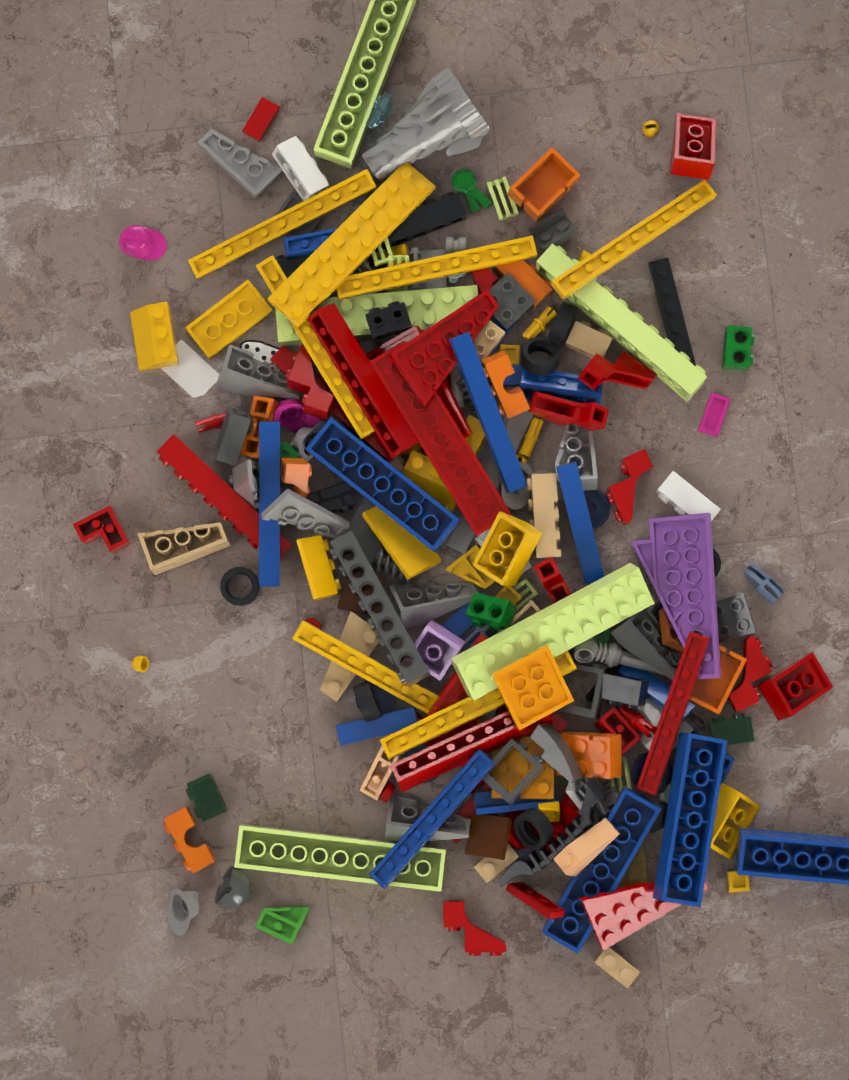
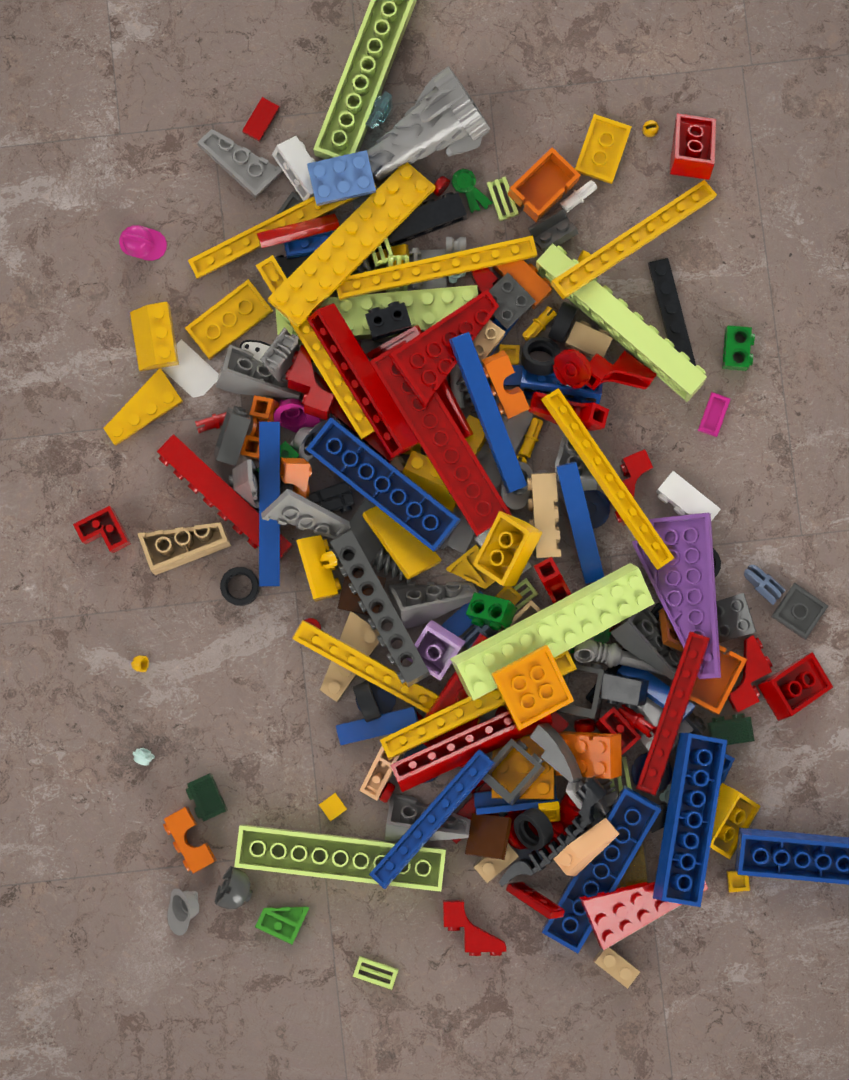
none -> yellow wing [103,368,183,446]
none -> light aqua plate [133,748,155,766]
none -> red tile [257,213,340,248]
none -> light grey hinge [260,328,300,382]
none -> medium blue brick [307,150,376,206]
none -> yellow tile [319,792,347,822]
none -> yellow hinge [320,551,338,569]
none -> yellowish green tile [353,956,399,990]
none -> red tile [433,176,450,196]
none -> yellow plate [541,388,674,570]
none -> red tile [553,349,592,389]
none -> white axle [560,180,597,213]
none -> red tile [574,718,595,732]
none -> yellow plate [575,114,632,184]
none -> dark grey tile [771,583,828,640]

